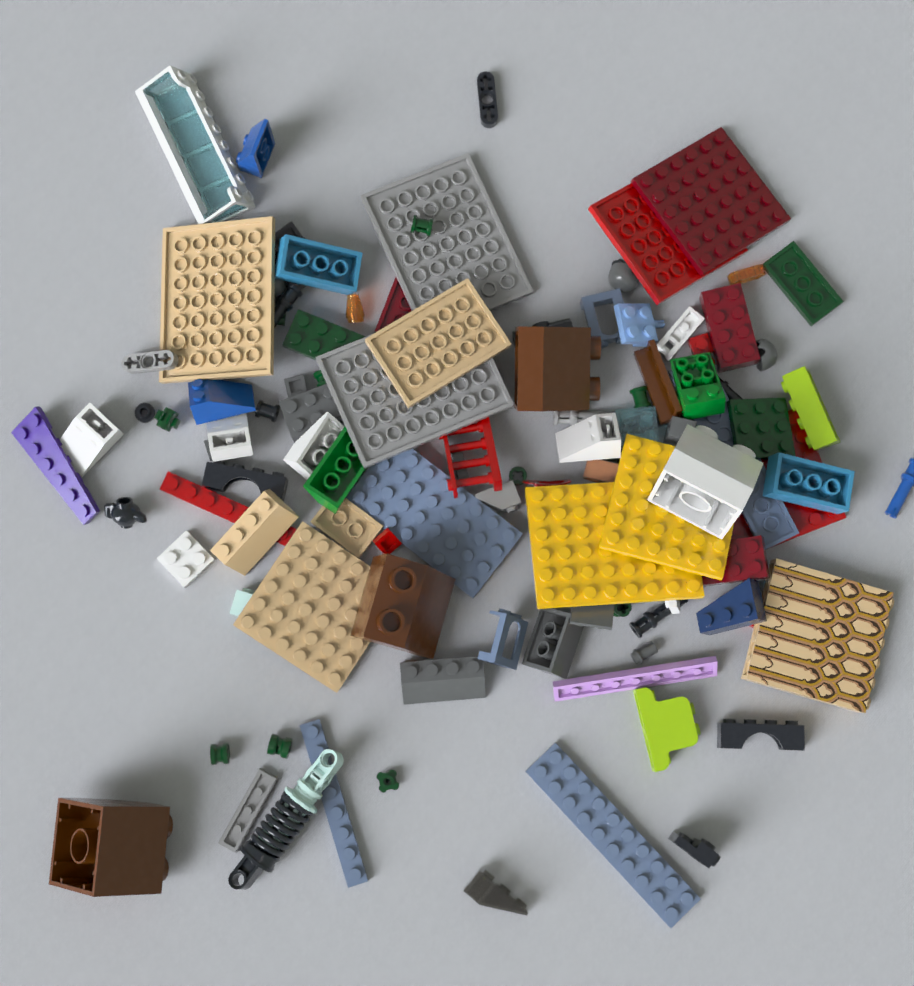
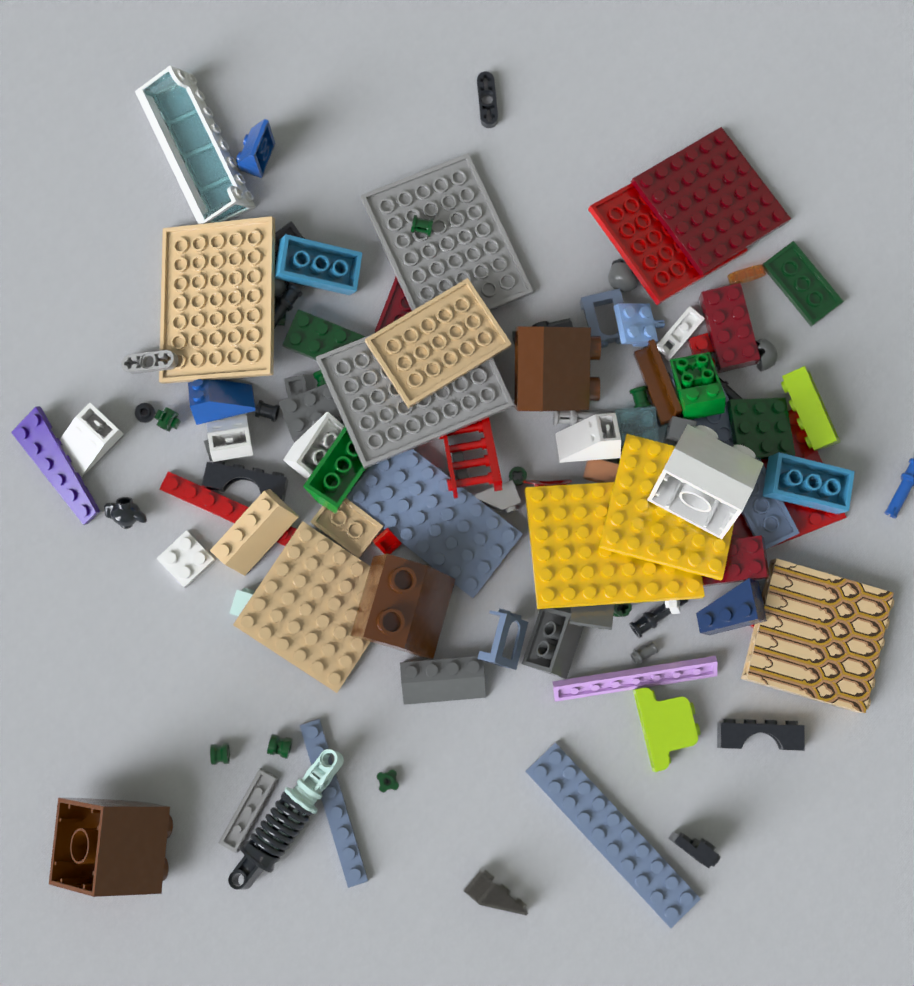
clear orange cone [346,293,365,323] -> none

